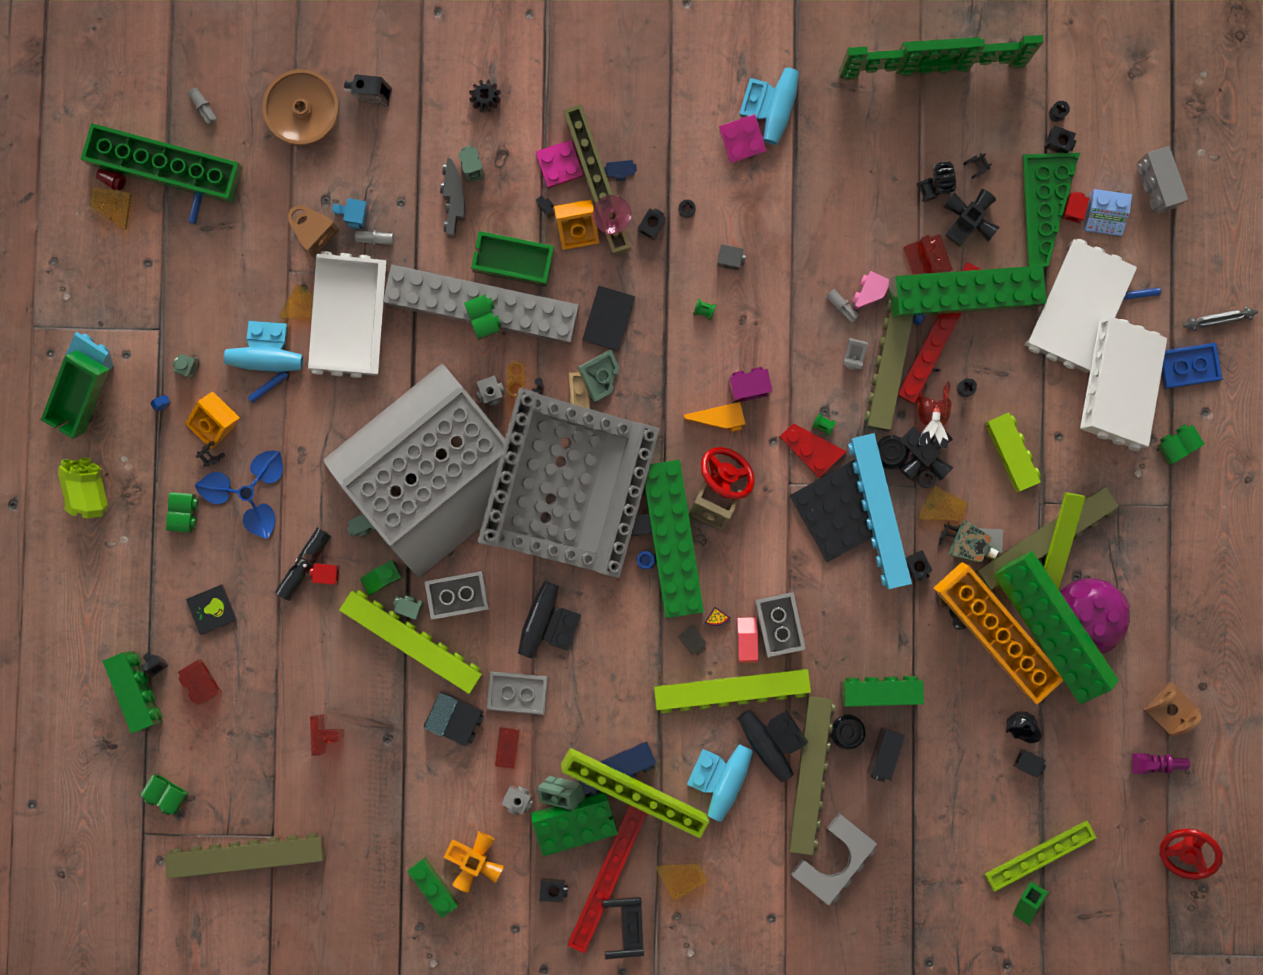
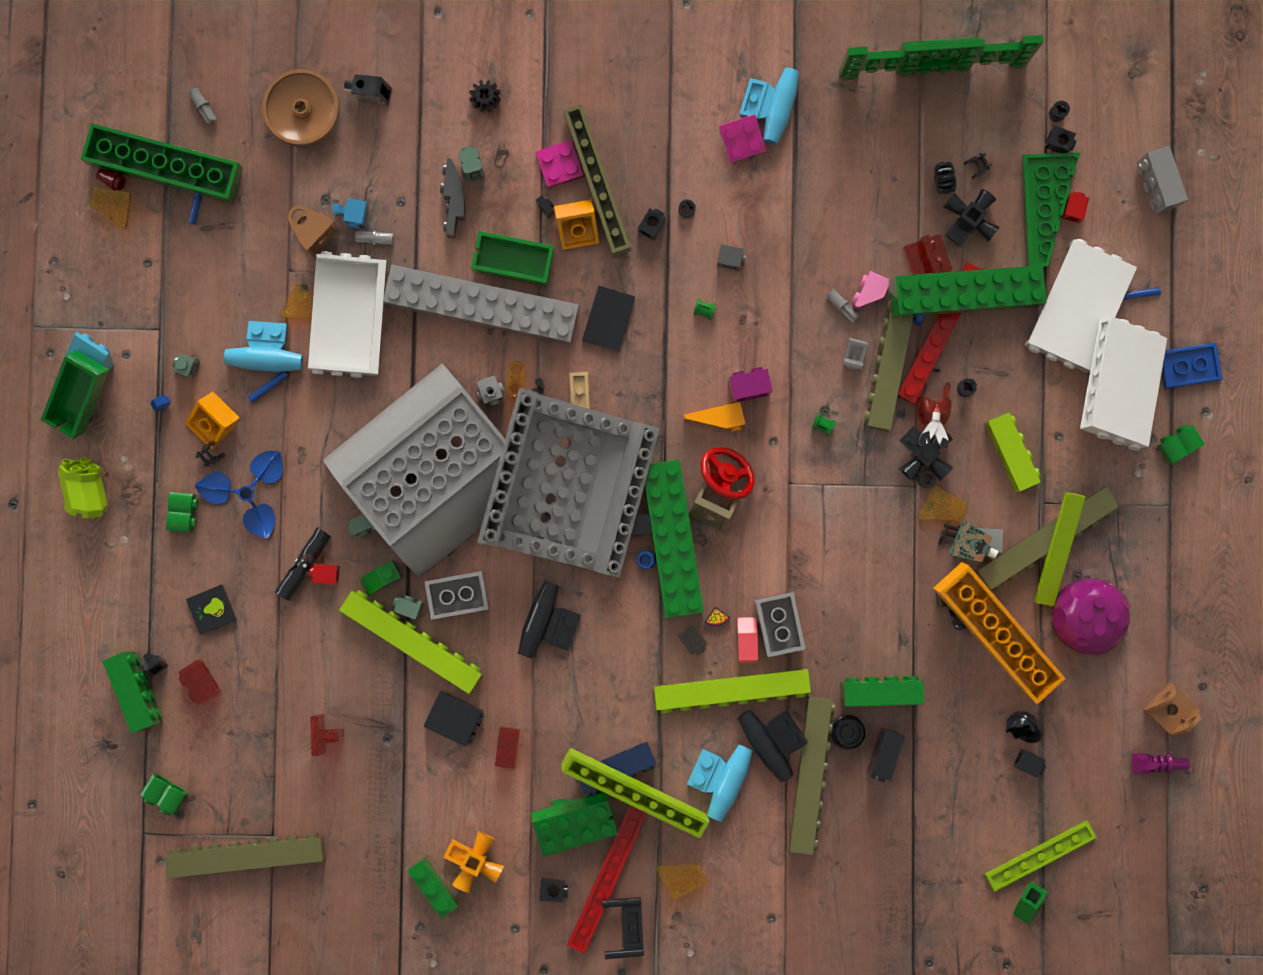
clear light blue tile [424,693,458,737] -> none
green brick [464,294,502,340] -> none
light grey tile [487,671,548,715] -> none
light grey brick [501,785,533,816] -> none
sand green brick [537,776,585,811] -> none
sand green plate [577,350,619,402] -> none
clear pink dish [593,195,631,234] -> none
dark blue piece [604,160,637,181] -> none
red wing [779,423,847,478] -> none
black plate [790,460,873,562] -> none
light grey arch [791,812,877,905] -> none
medium azure brick [848,433,912,590] -> none
black piece [877,435,909,469] -> none
black brick [906,550,933,581] -> none
black bush [916,178,938,202] -> none
green brick [994,551,1119,705] -> none
light blue slope [1084,189,1132,236] -> none
red piece [1159,828,1223,880] -> none
dark grey wheel [1183,307,1258,331] -> none

